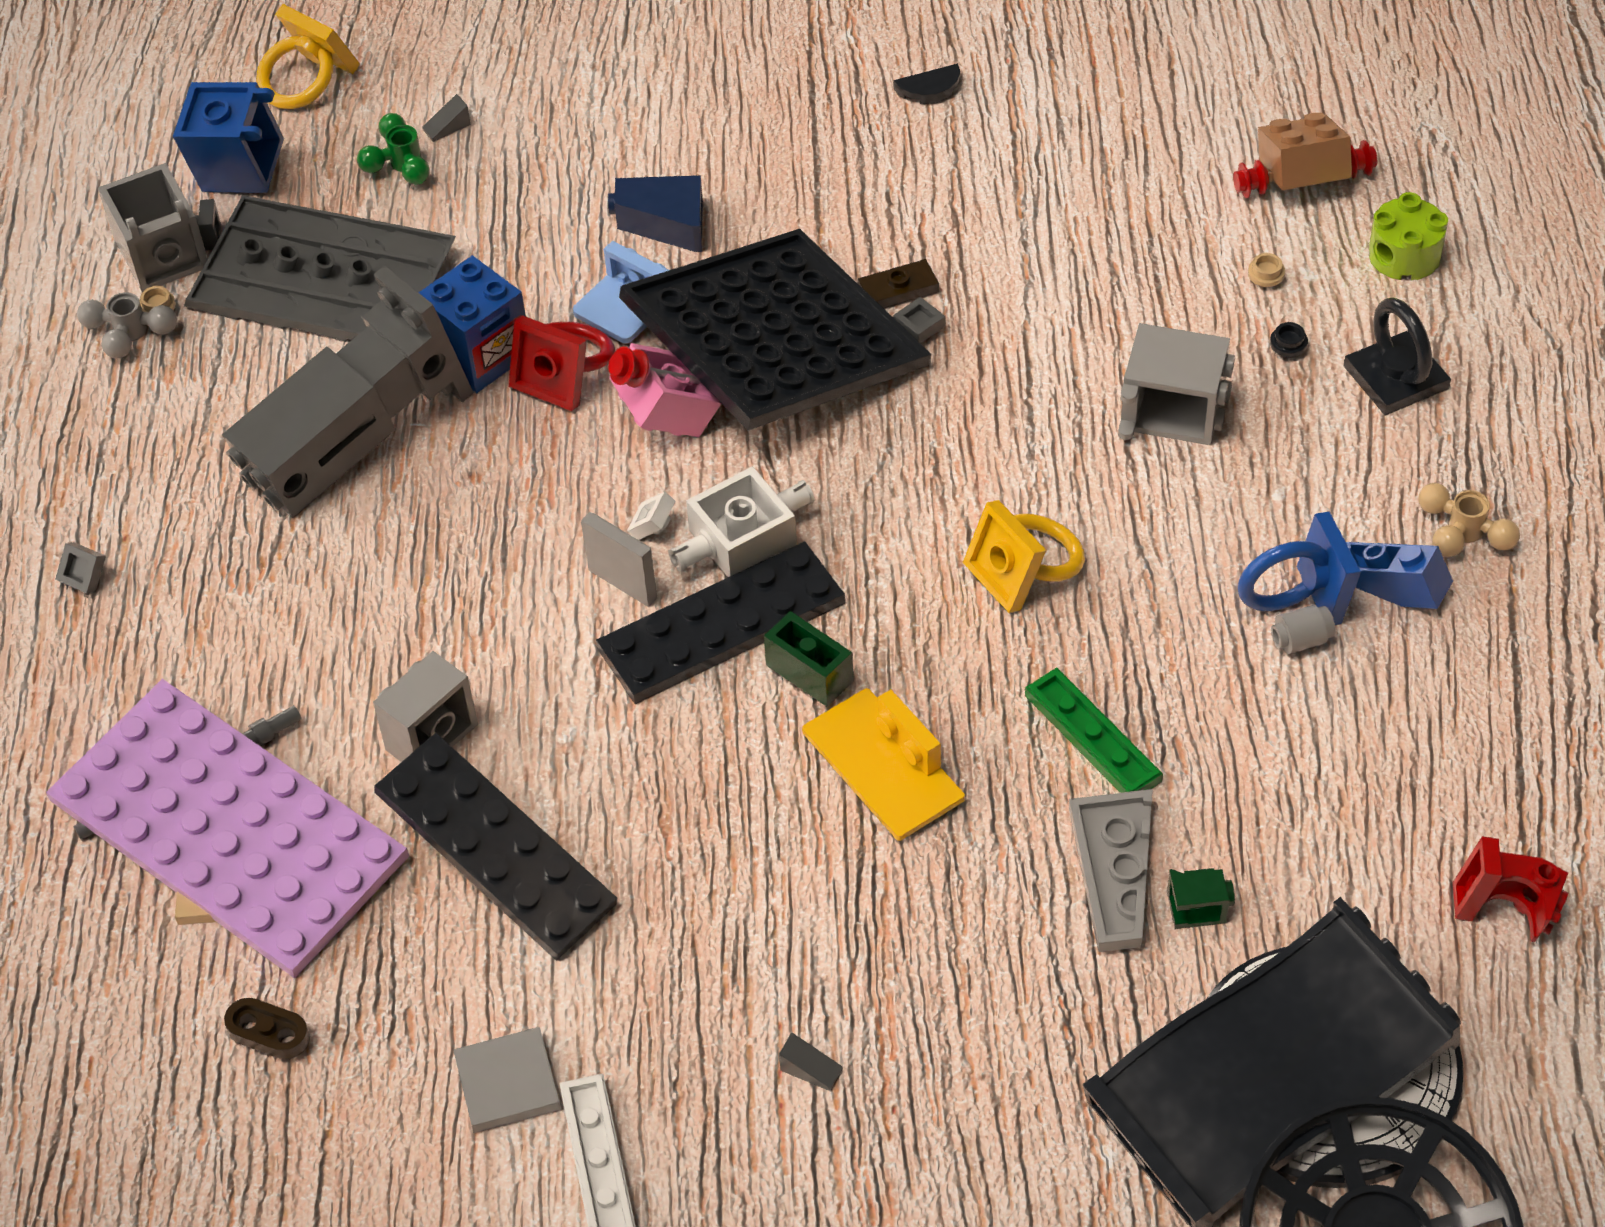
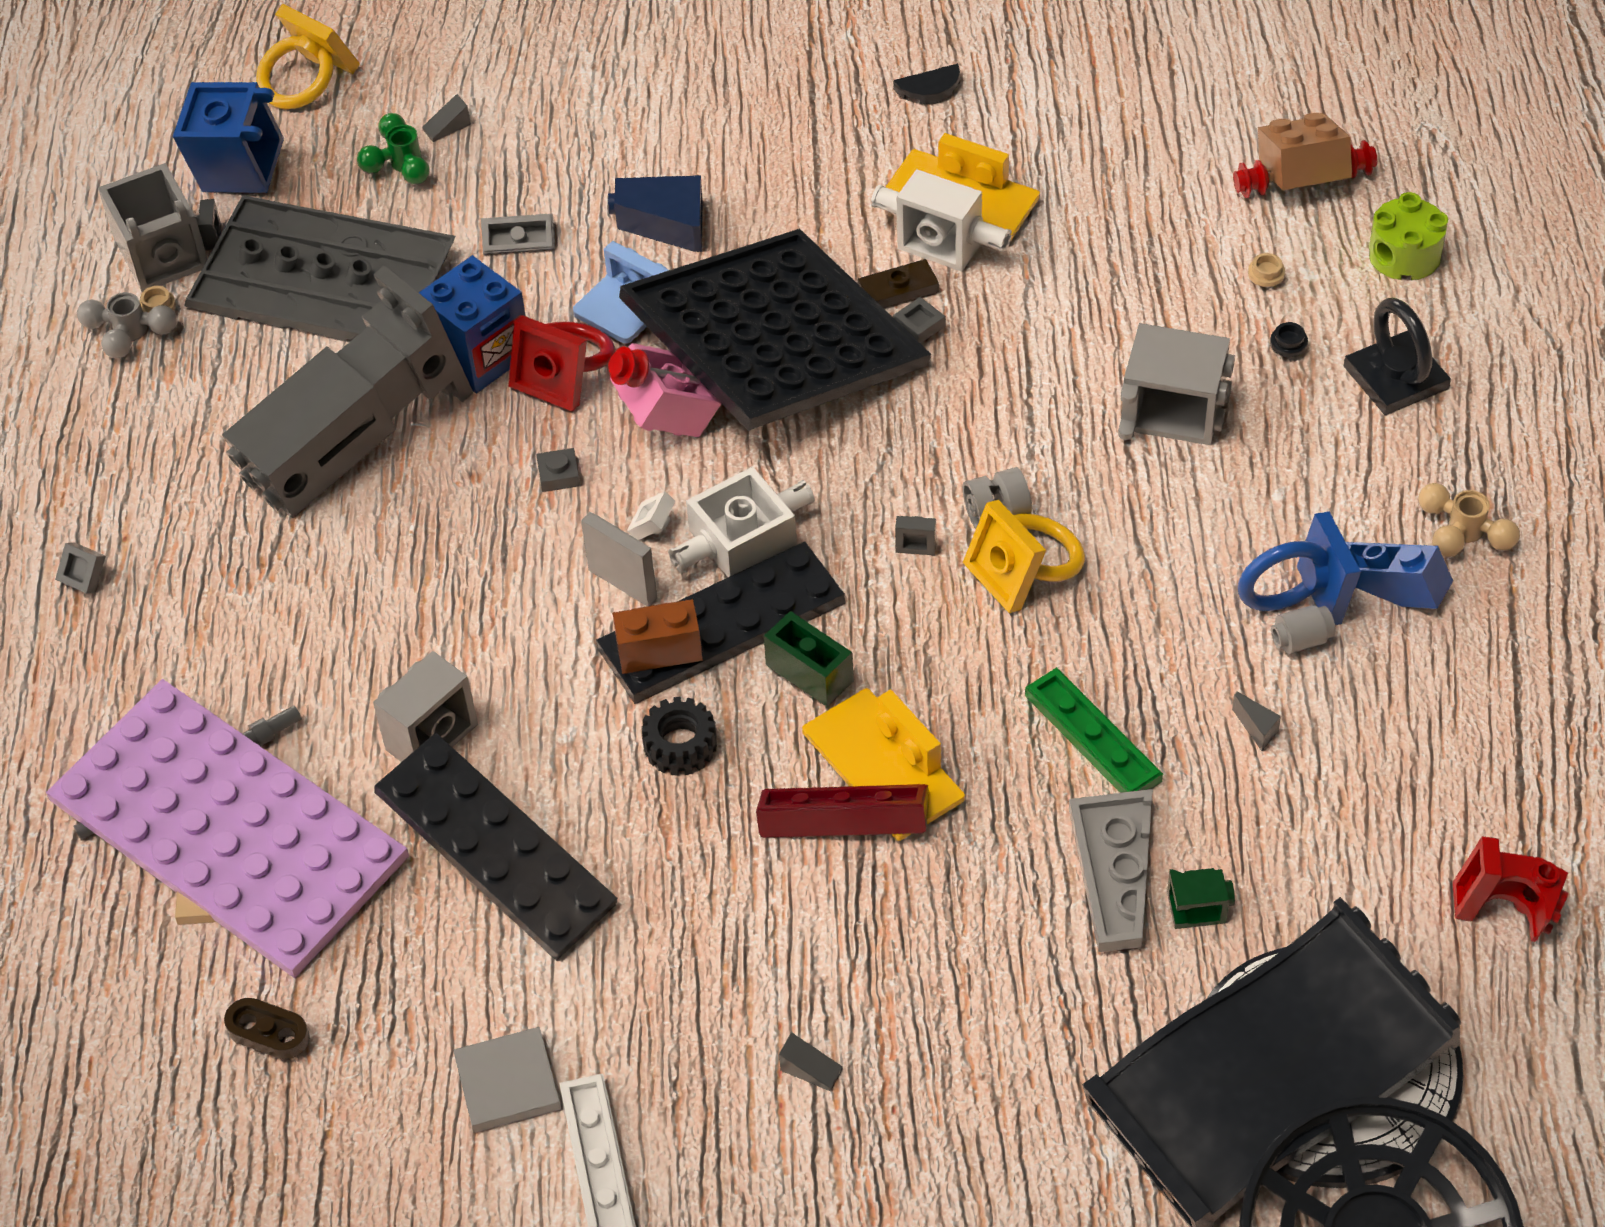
none -> light grey slope [481,213,555,255]
none -> dark grey plate [536,448,580,492]
none -> dark orange brick [612,599,703,674]
none -> black tyre [642,697,717,776]
none -> dark red slope [756,784,929,838]
none -> white brick [871,169,1012,272]
none -> yellow bracket [886,133,1040,241]
none -> dark grey plate [895,516,936,556]
none -> light grey wheel [962,467,1032,529]
none -> dark grey piece [1232,691,1281,751]

